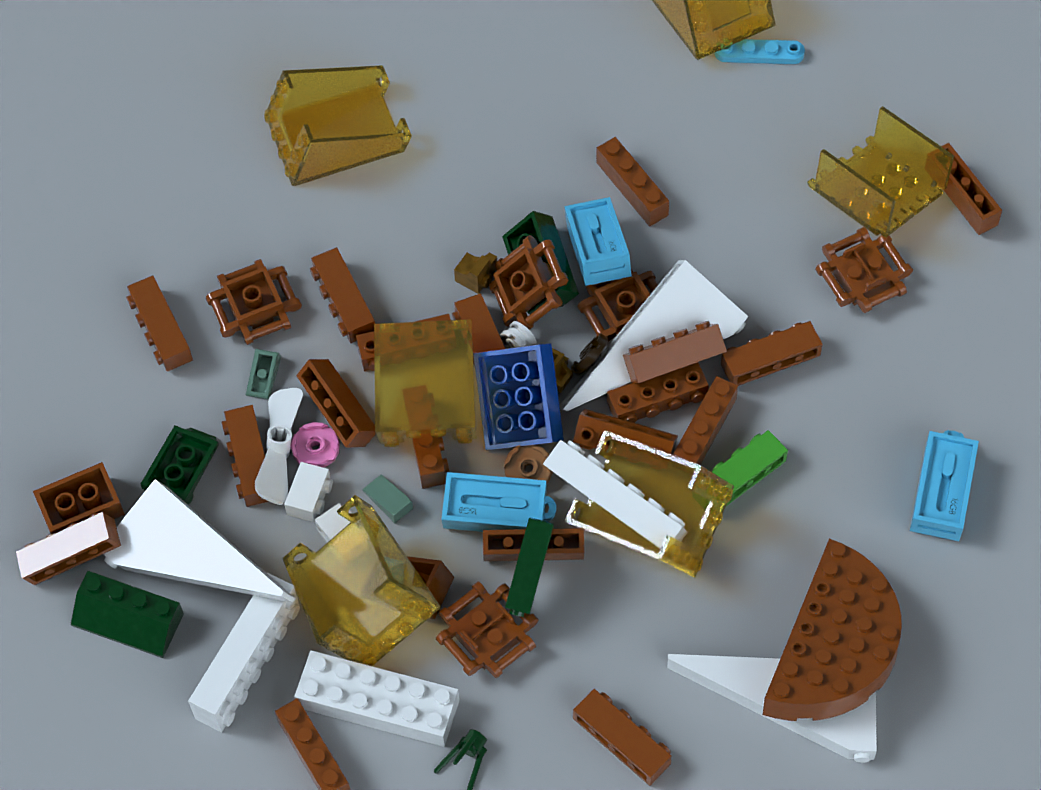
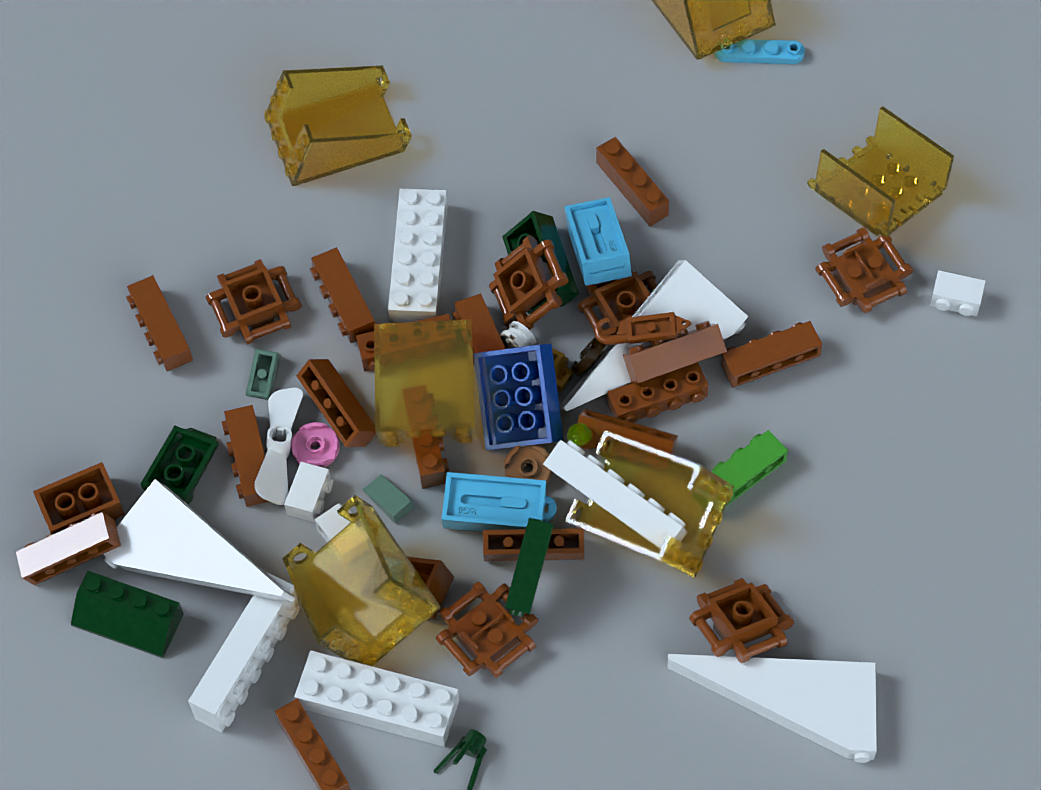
pearl gold brick [454,252,497,294] -> none
dark orange brick [573,689,672,786] -> none
dark orange brick [672,376,738,476] -> none
dark orange brick [762,538,902,721] -> none
medium azure piece [910,430,979,541] -> none
dark orange brick [926,142,1002,235] -> none
none -> white brick [388,189,447,324]
none -> clear neon green plate [567,423,592,446]
none -> dark orange plate [594,312,692,345]
none -> dark orange brick [689,578,794,664]
none -> white brick [930,270,985,316]

